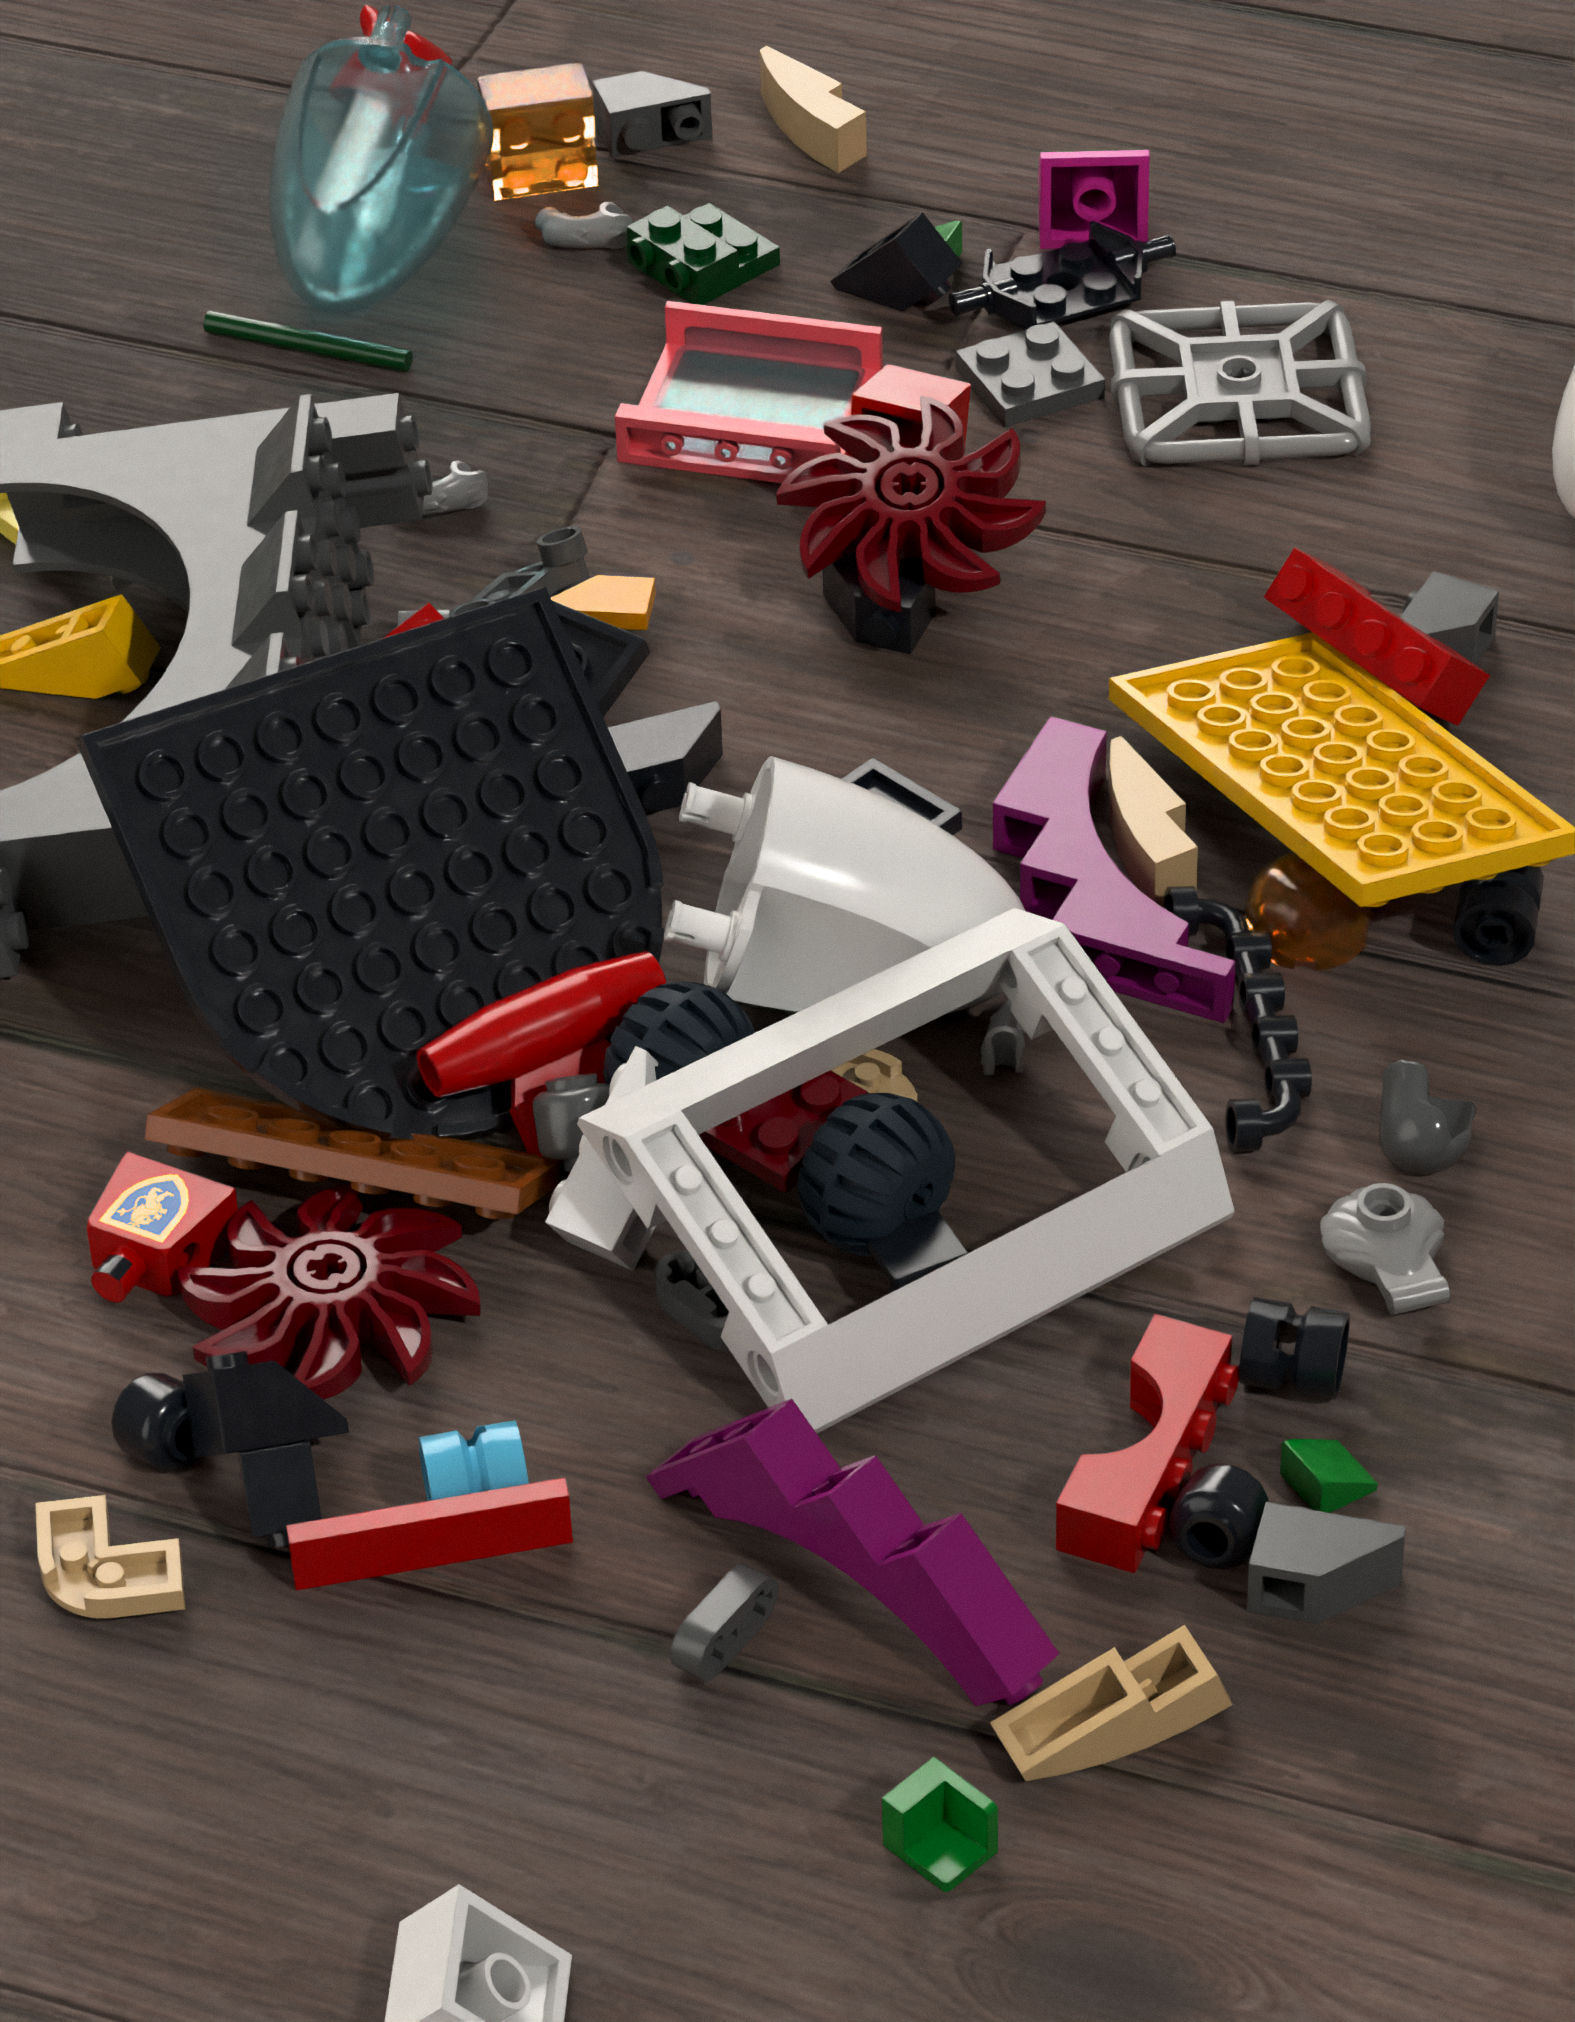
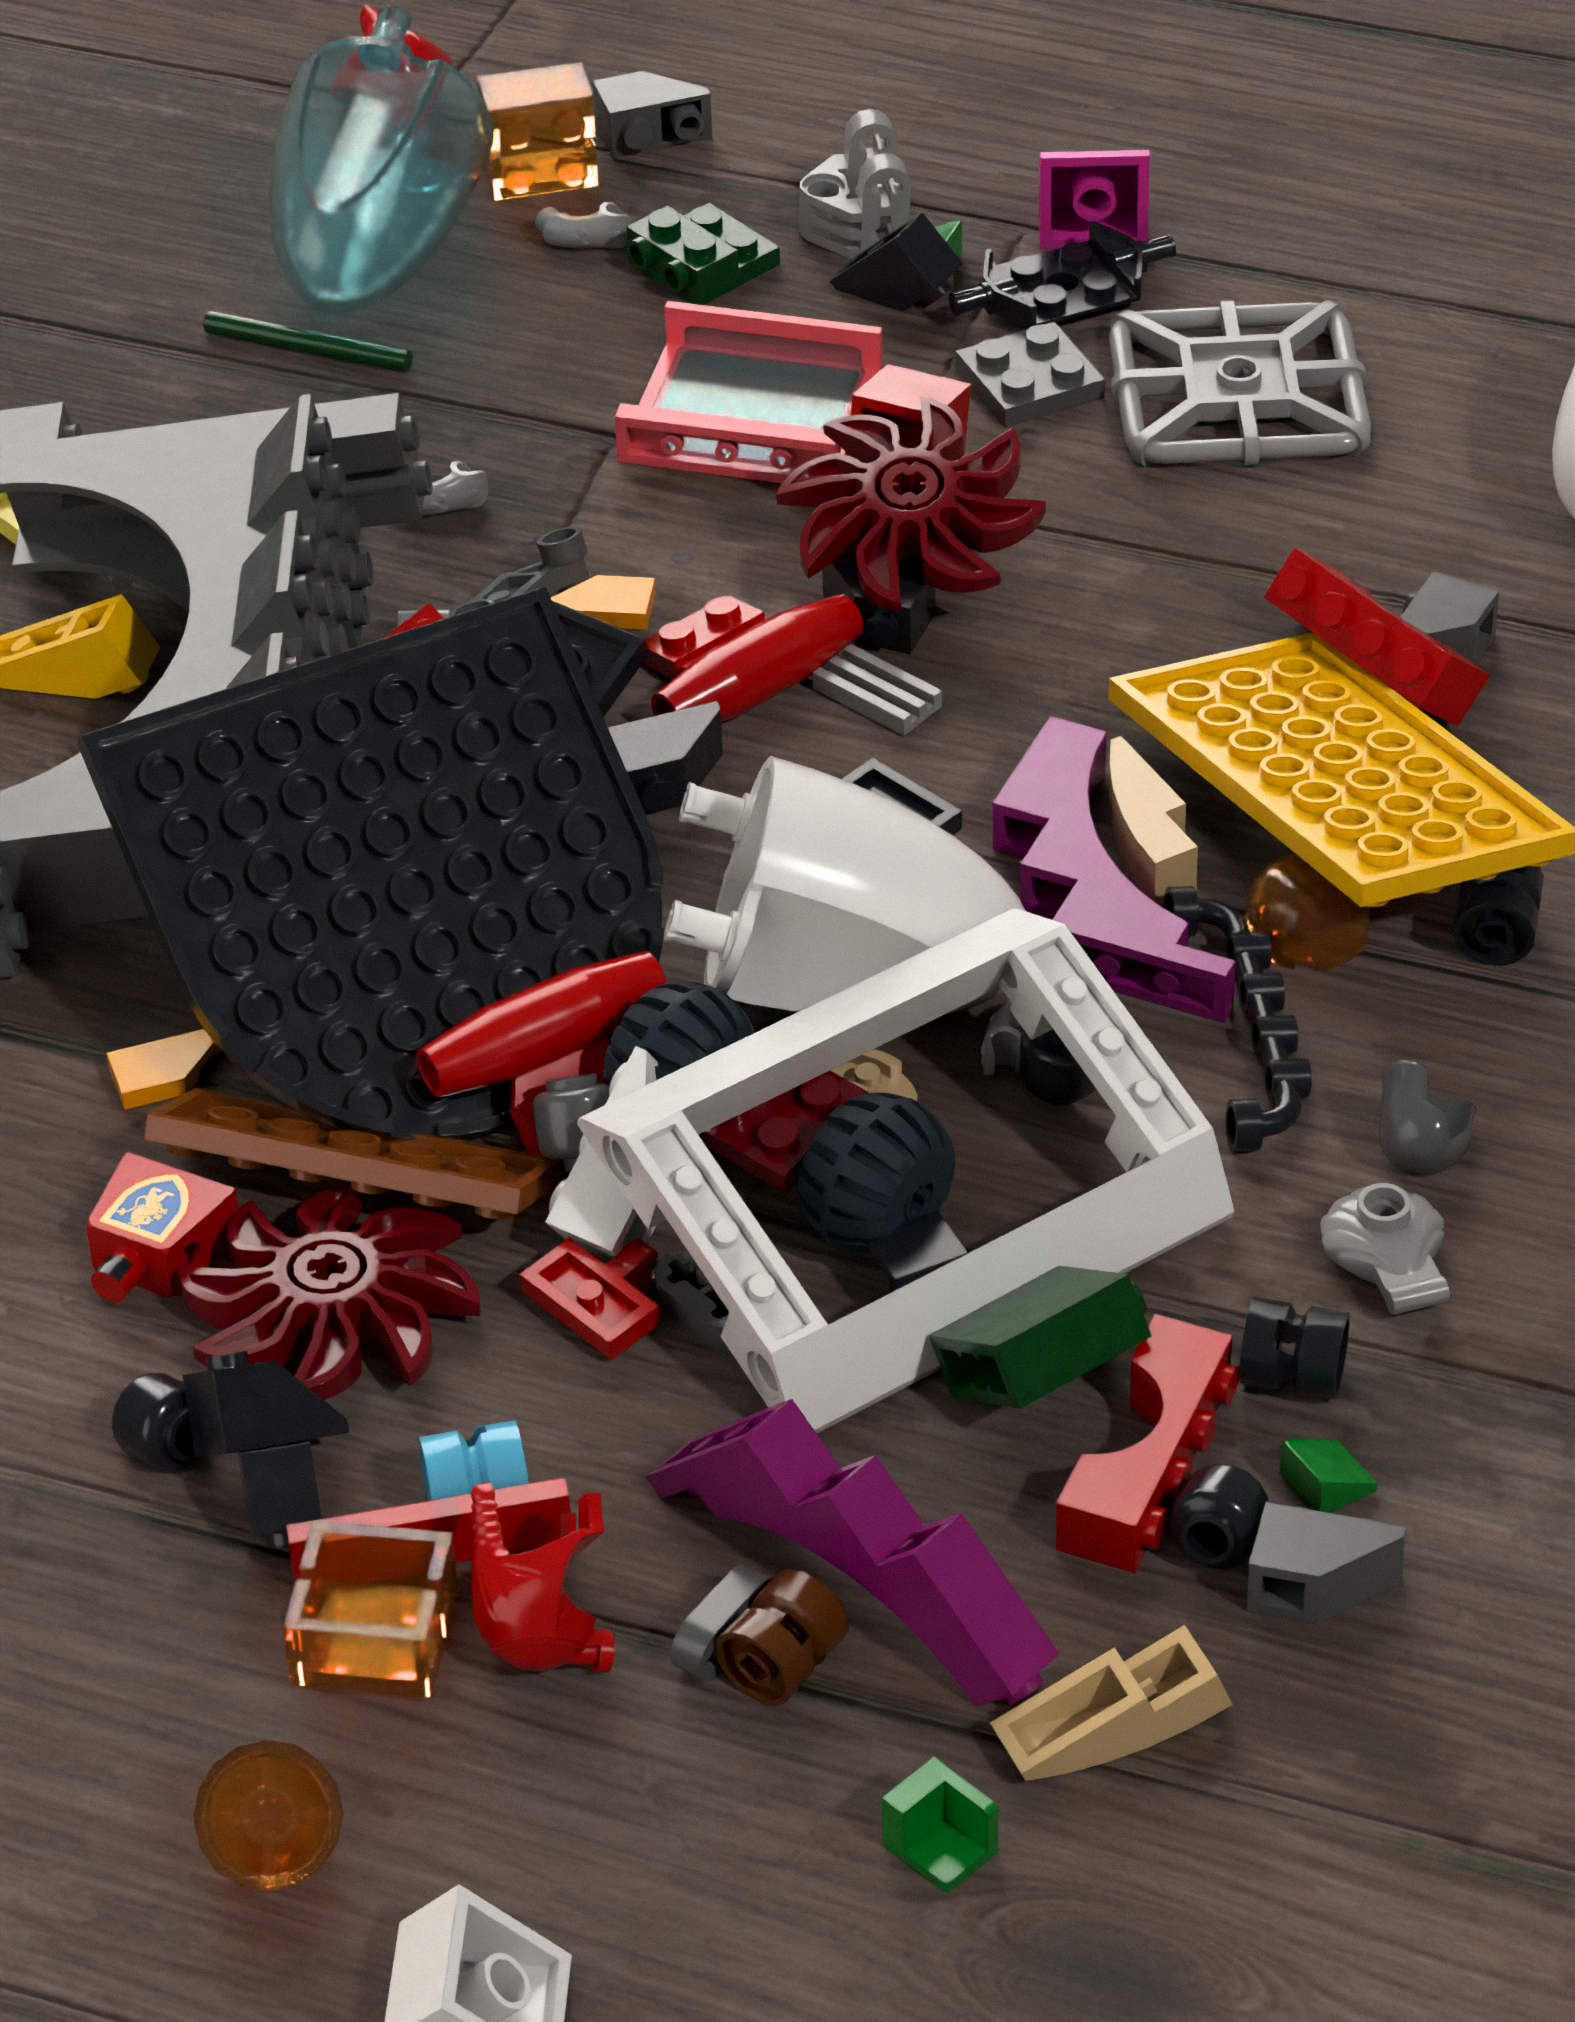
tan plate [35,1495,185,1619] -> none
tan slope [759,46,867,173] -> none
none -> light orange tile [107,1029,222,1110]
none -> clear orange cylinder [192,1740,344,1891]
none -> clear orange piece [283,1520,458,1698]
none -> red piece [471,1482,615,1673]
none -> red plate [519,1238,661,1360]
none -> red plate [642,593,863,722]
none -> reddish brown wheel [715,1569,849,1706]
none -> light grey piece [798,109,911,259]
none -> light grey tile [812,644,942,736]
none -> dark green brick [929,1265,1152,1409]
none -> black head [1020,1029,1096,1105]

